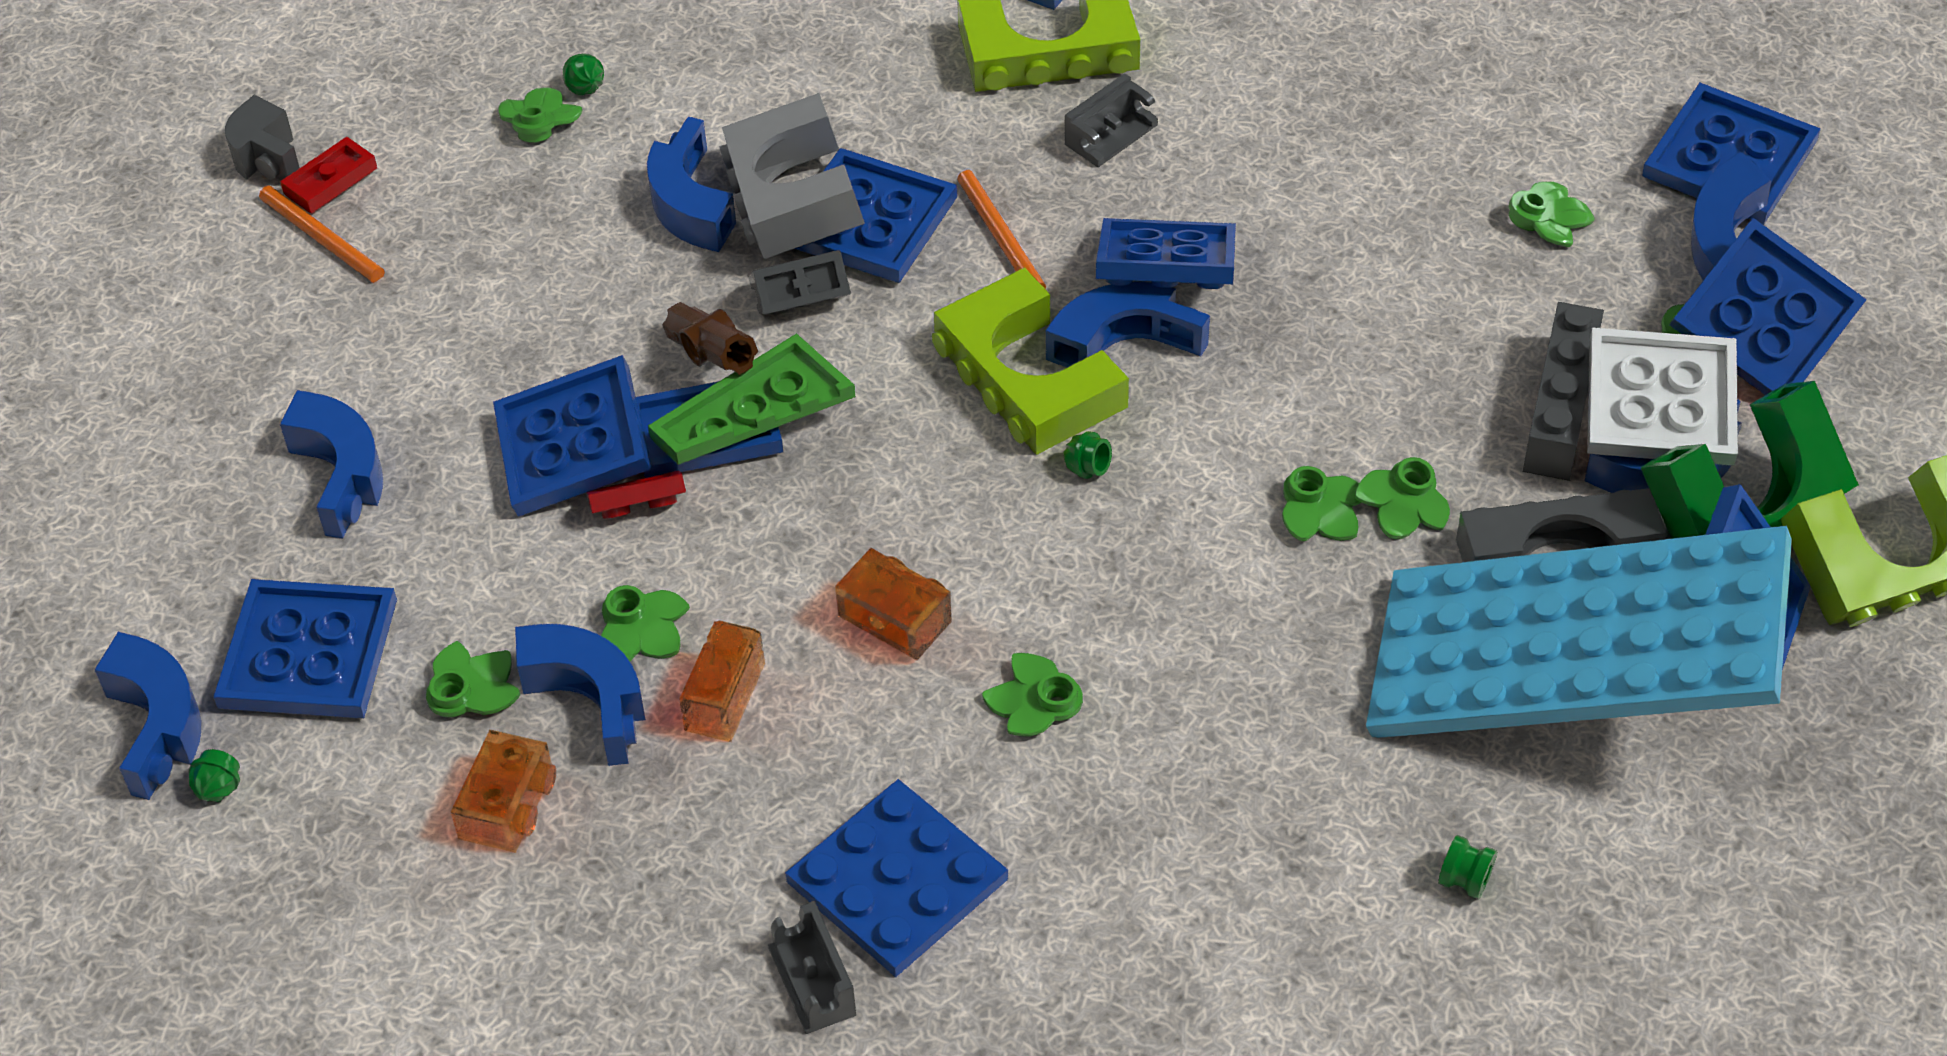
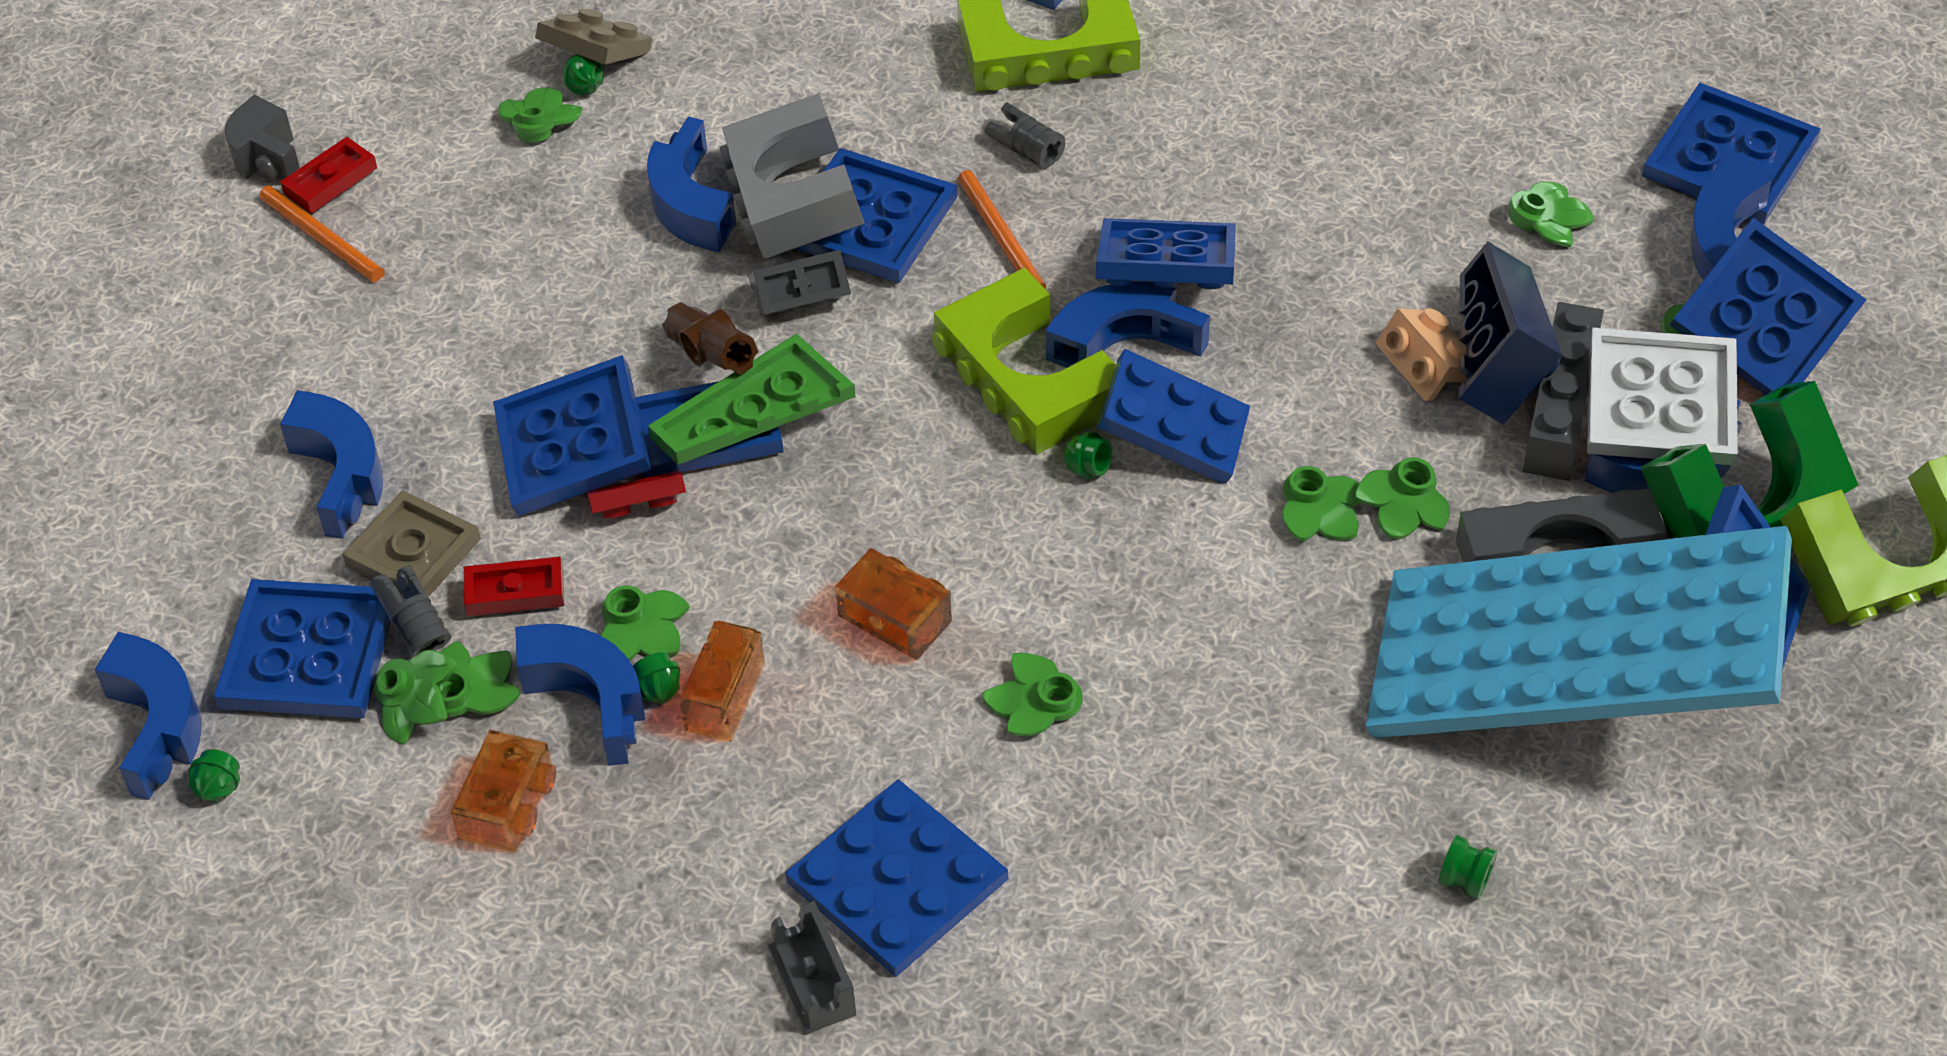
dark grey hinge [1065,73,1158,168] -> none
none -> dark tan plate [342,490,481,596]
none -> dark grey hinge [371,565,451,658]
none -> bright green plate [374,650,457,745]
none -> red plate [463,556,565,616]
none -> dark tan plate [535,9,652,64]
none -> green plate [633,652,681,703]
none -> dark grey hinge [984,102,1065,169]
none -> blue plate [1097,349,1250,484]
none -> light nougat bracket [1376,308,1466,401]
none -> dark blue wedge [1459,241,1563,425]

